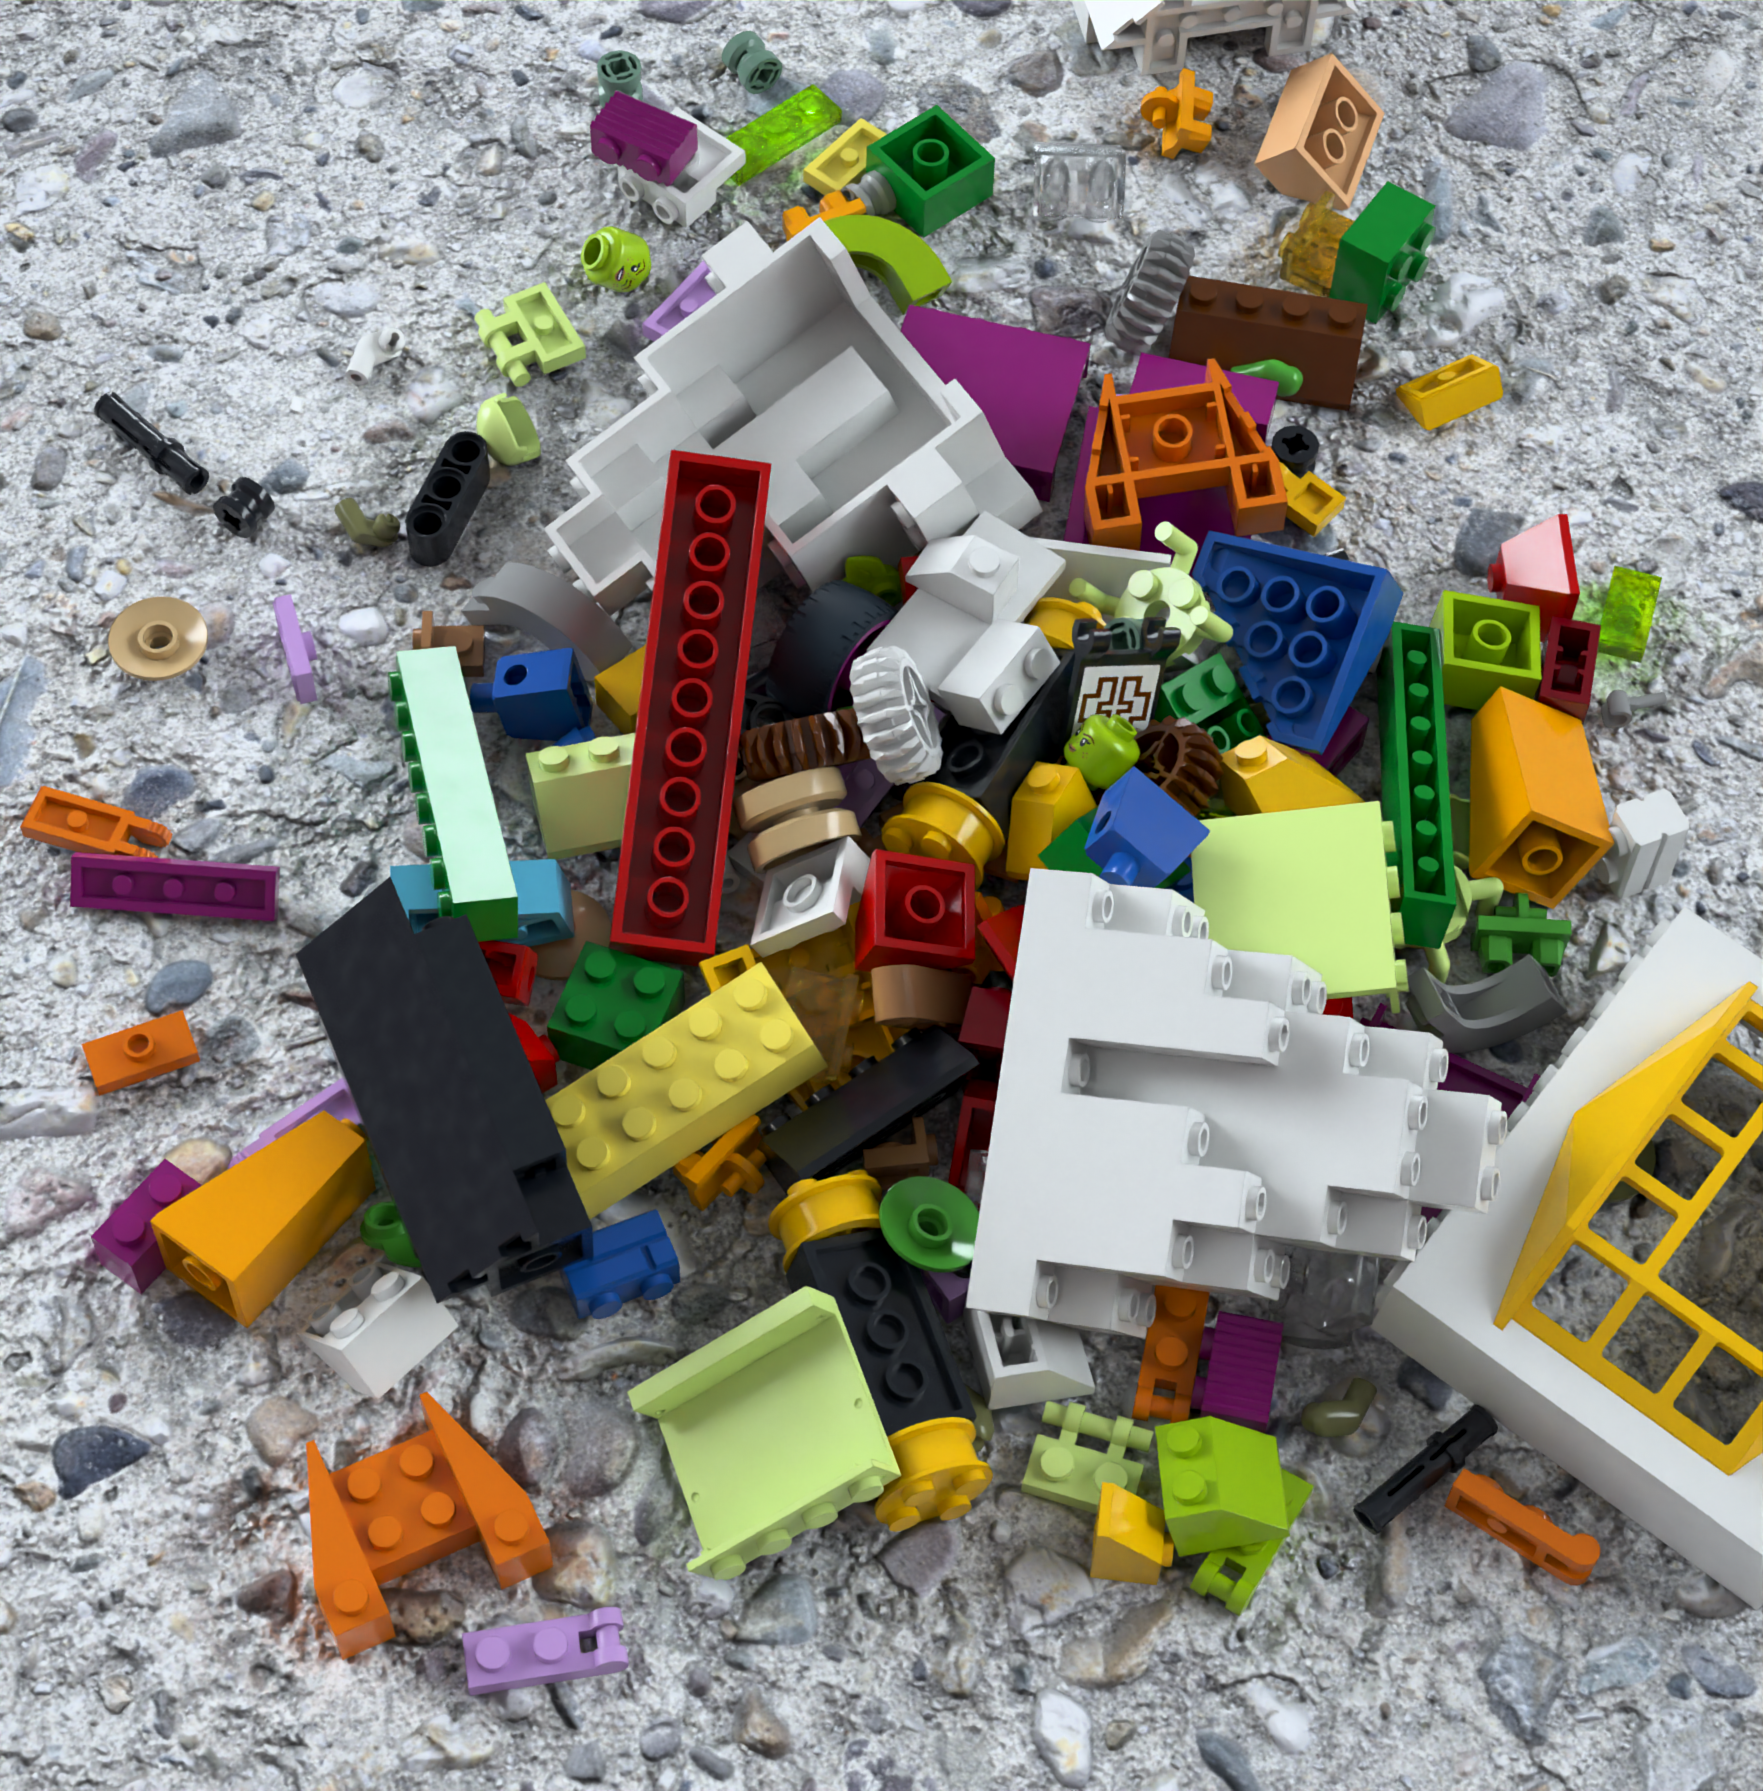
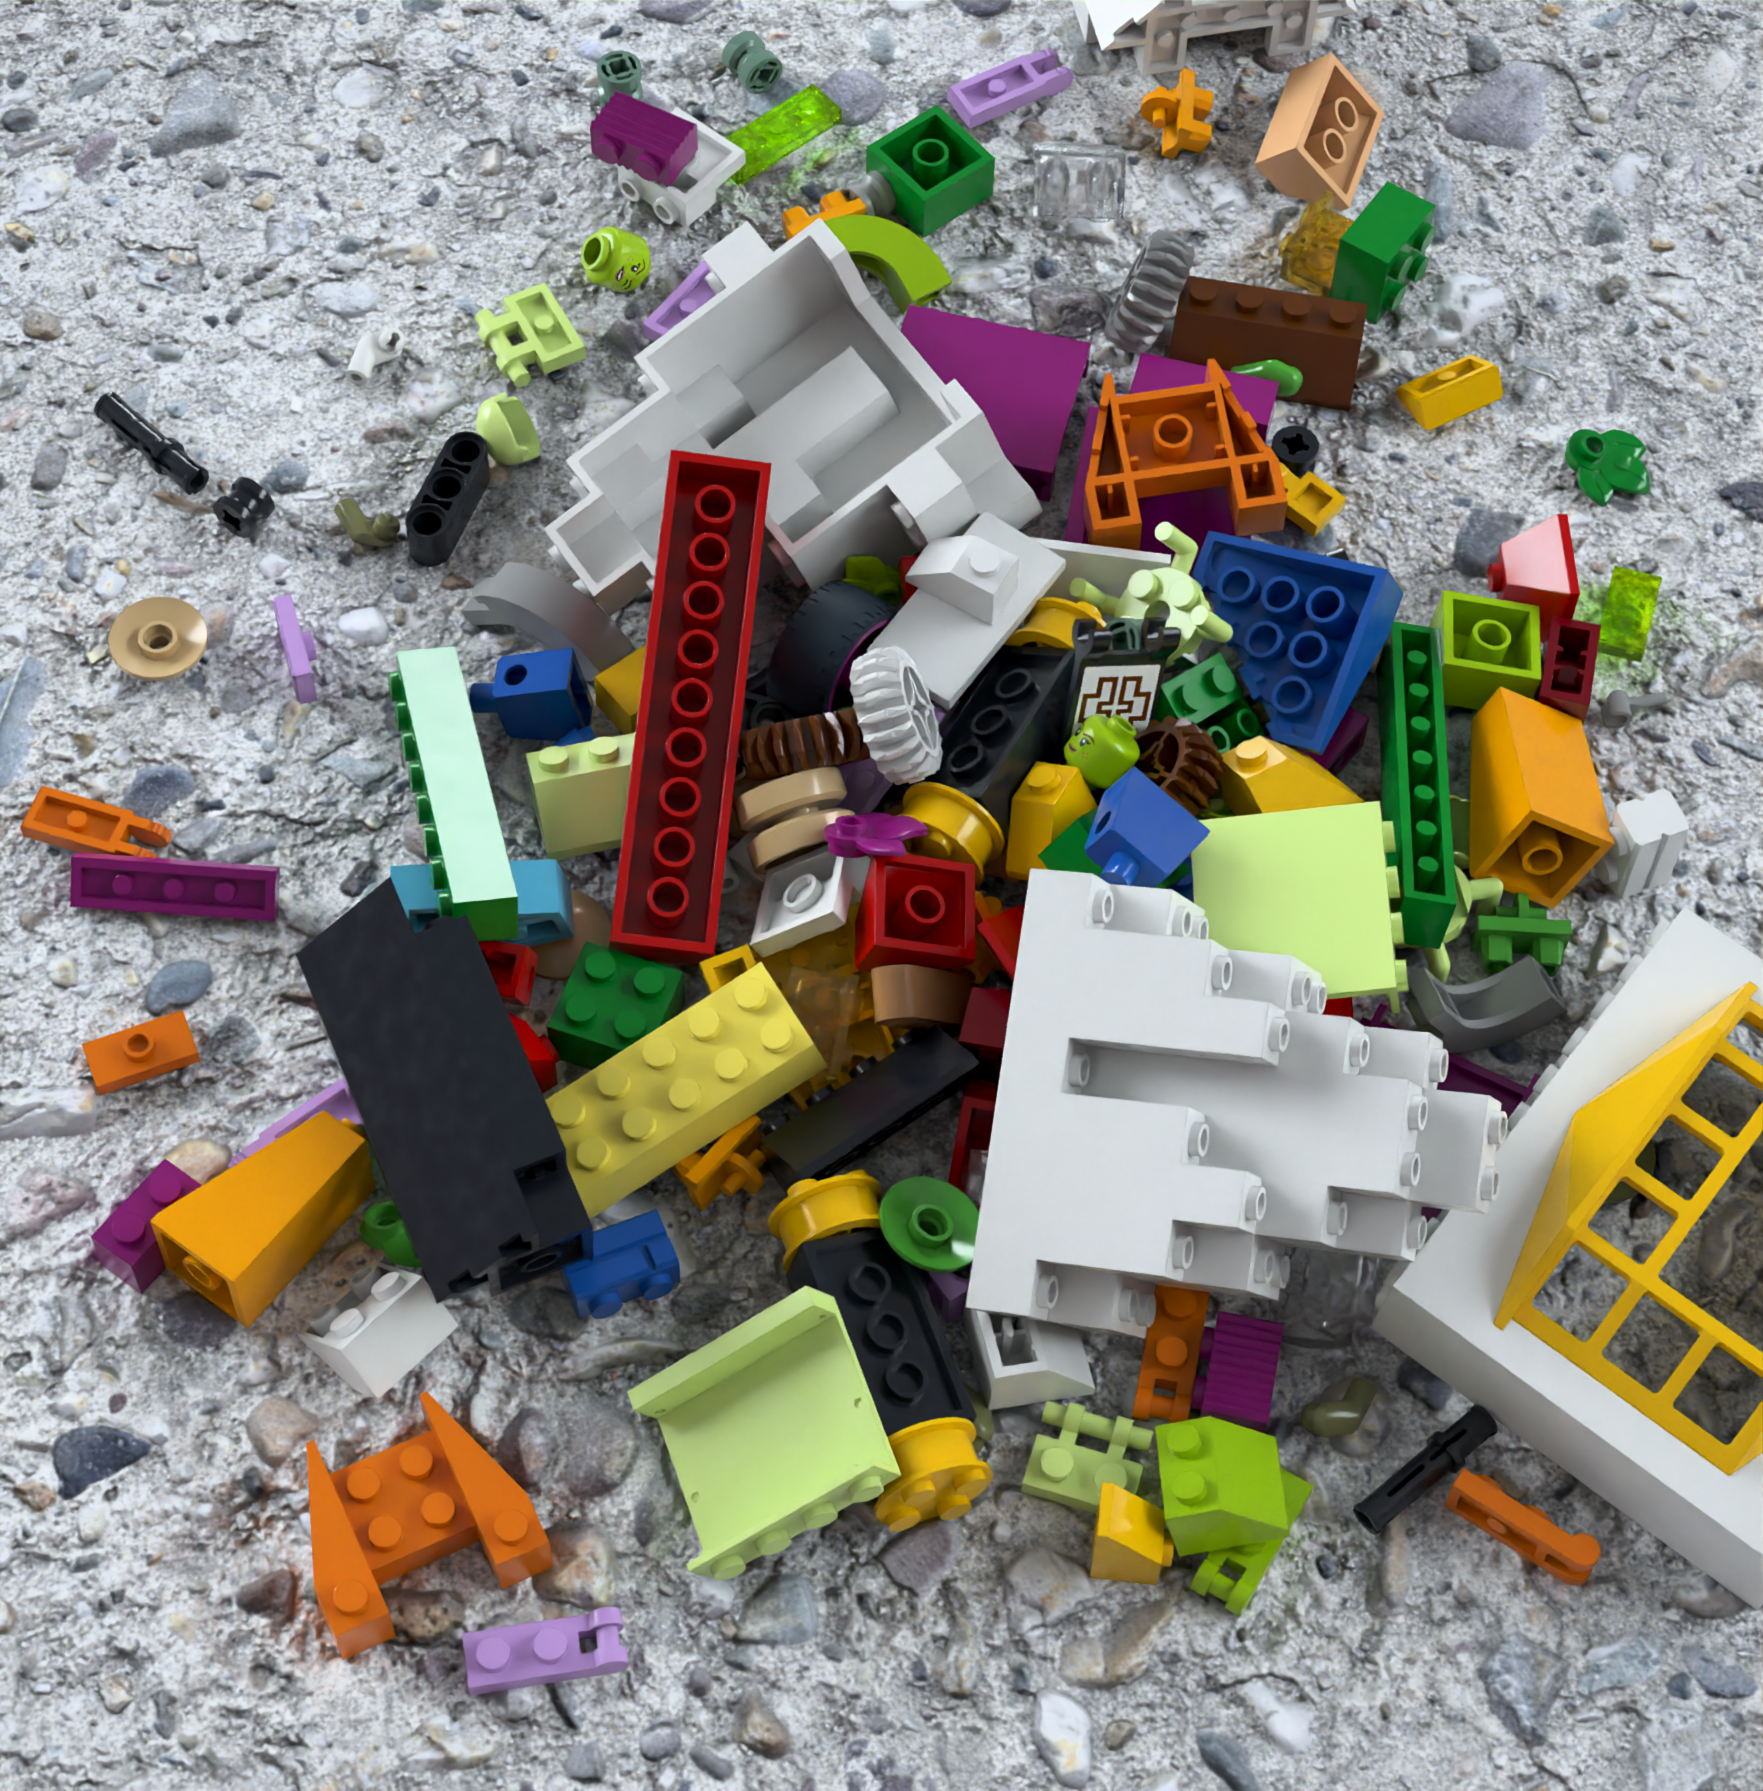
medium nougat bracket [412,611,485,677] -> none
light yellow plate [803,118,887,195] -> none
medium nougat bracket [862,1116,938,1191] -> none
white brick [937,618,1060,735] -> none
none -> magenta plate [824,813,928,858]
none -> lavender hinge [947,48,1074,129]
none -> green plate [1565,429,1650,507]

